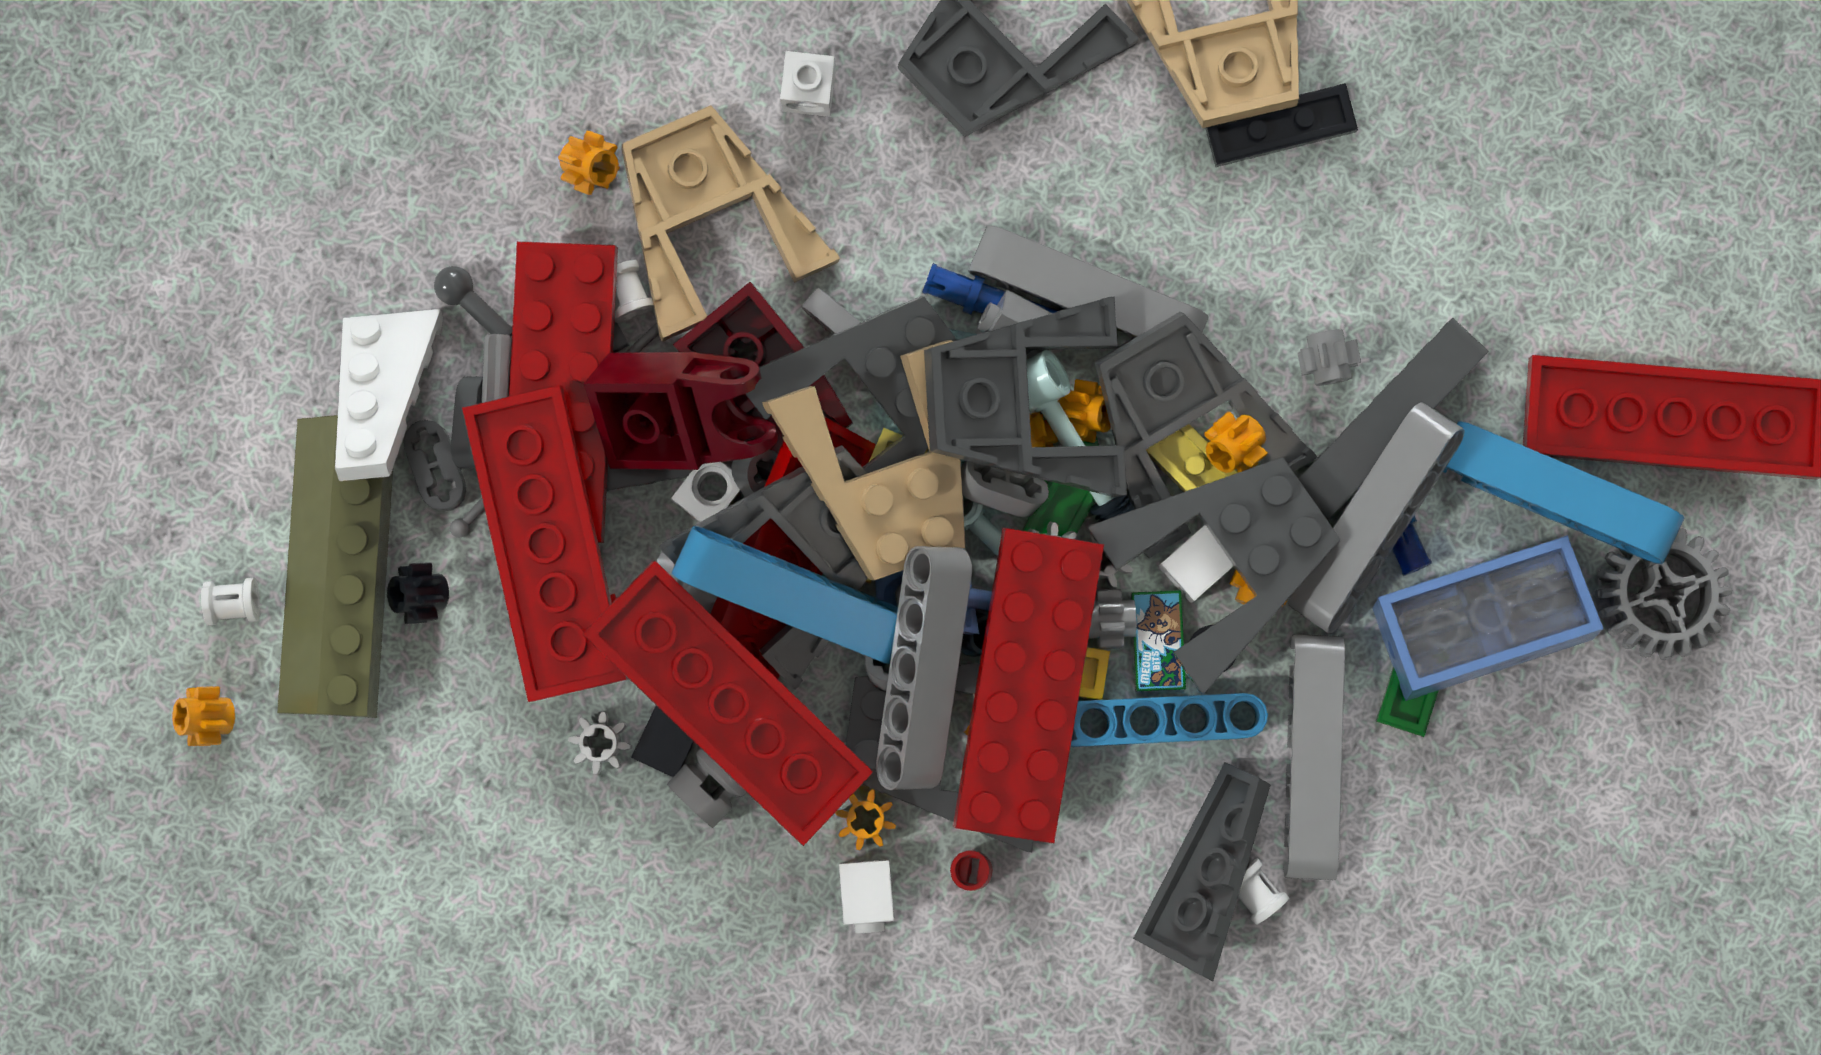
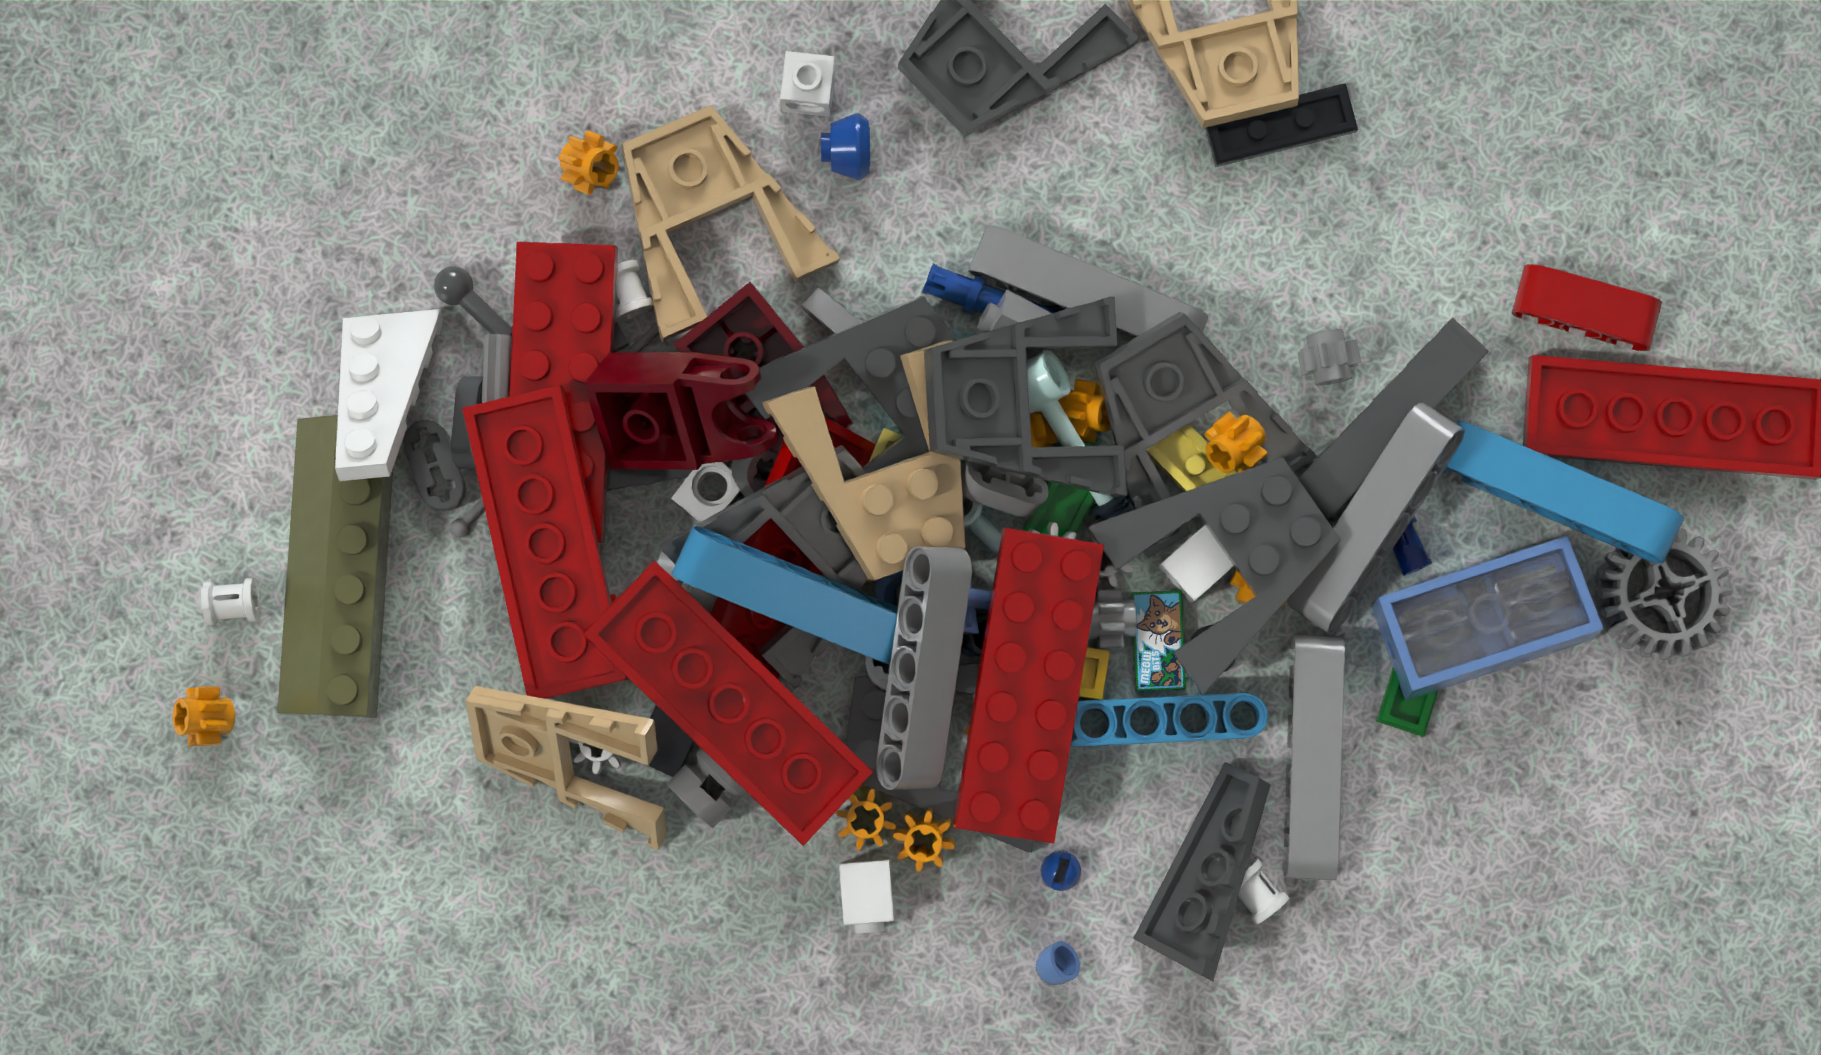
black gear [387,562,449,624] -> none
red hinge [950,850,993,891] -> none
none -> tan wing [465,686,667,851]
none -> blue cone [821,113,870,180]
none -> light orange gear [893,807,956,872]
none -> medium blue hinge [1036,941,1080,985]
none -> blue hinge [1041,851,1081,891]
none -> red beam [1512,264,1662,351]

